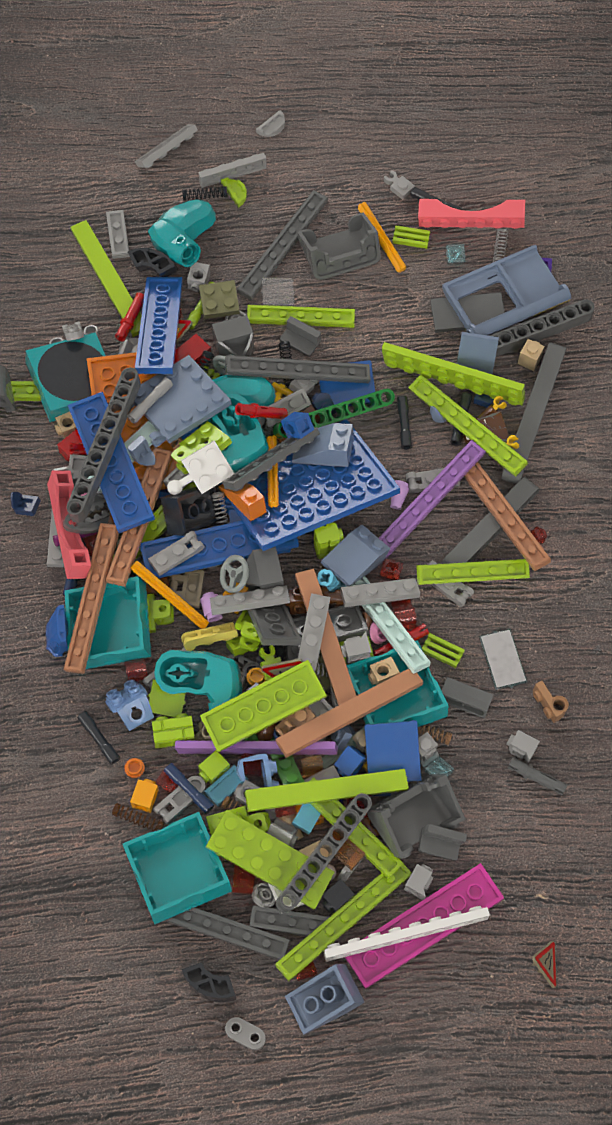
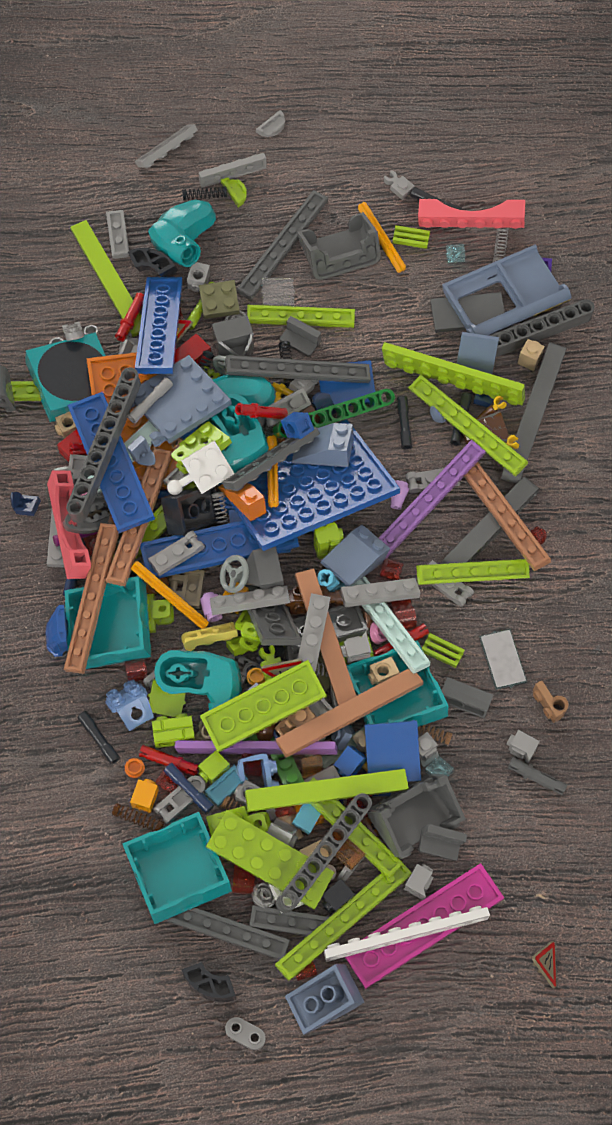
none -> red pin [139,744,199,776]

